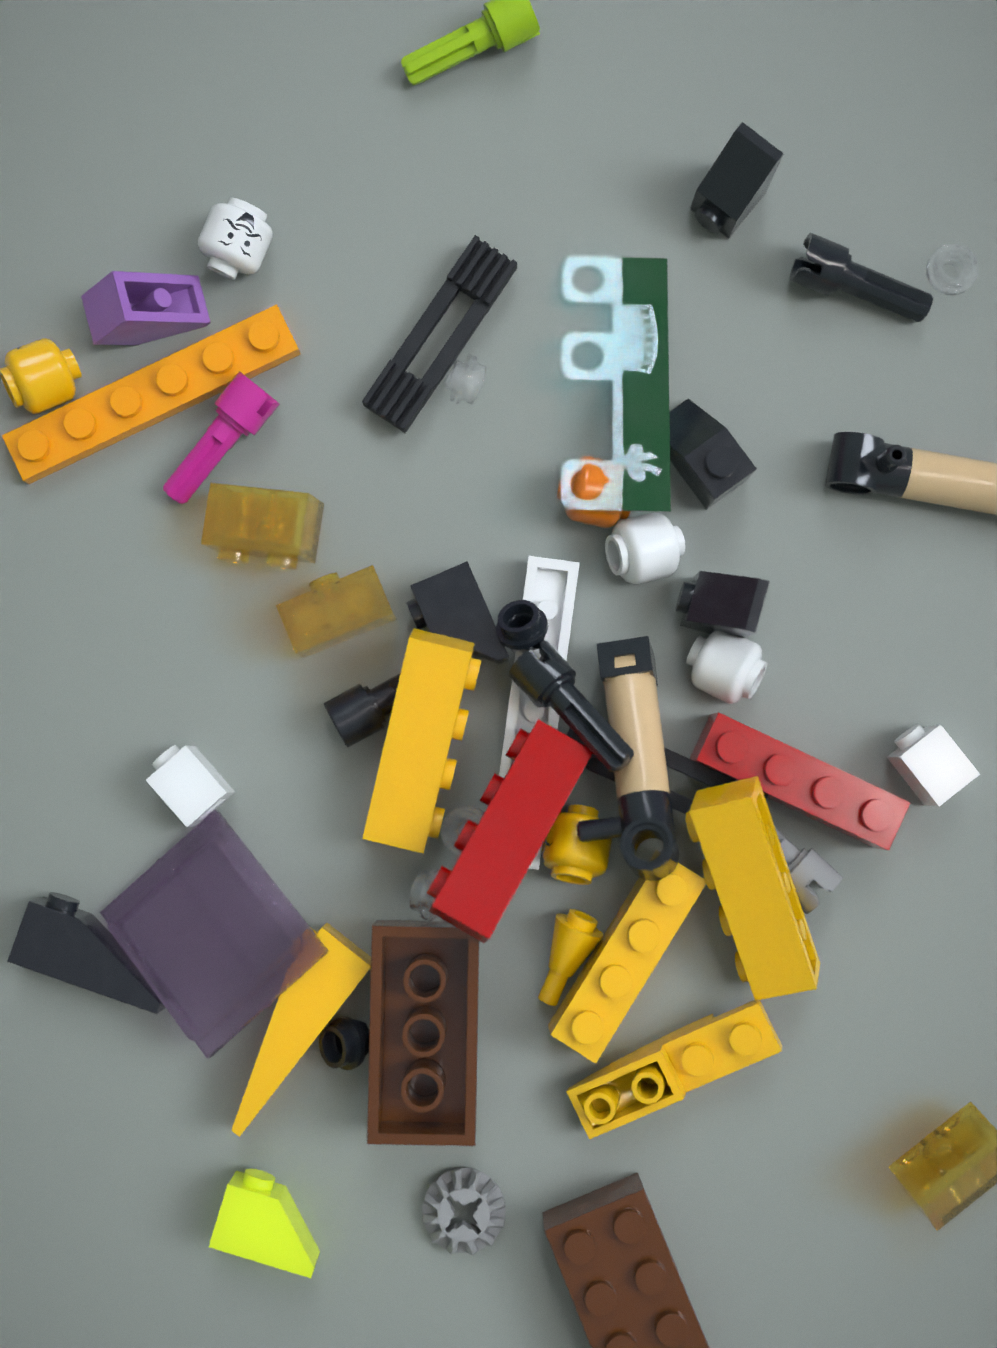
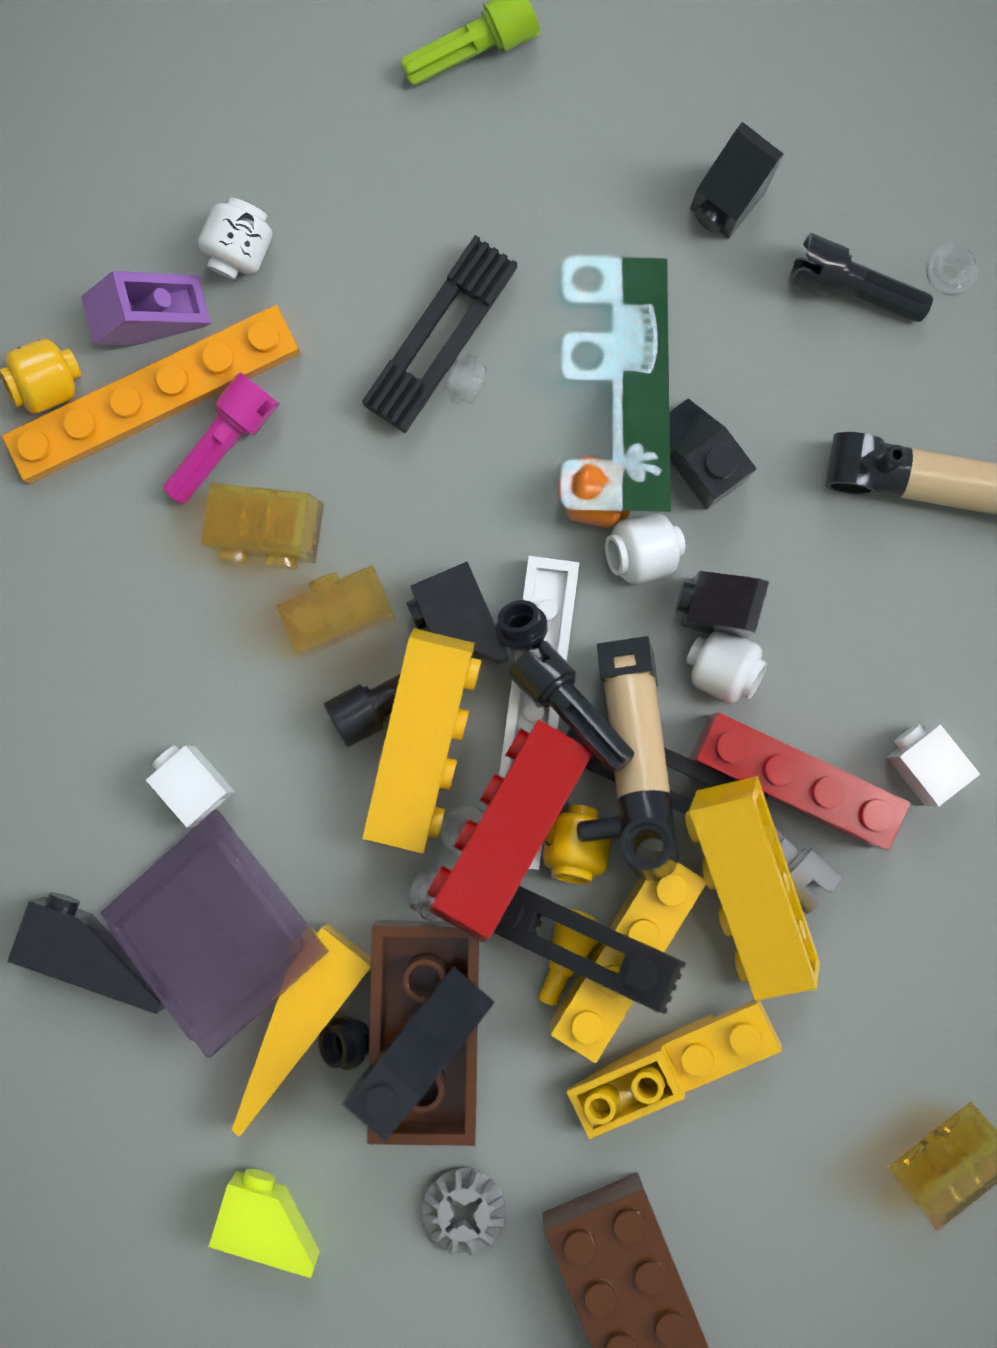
none -> black slope [342,966,495,1141]
none -> black container [493,886,687,1014]

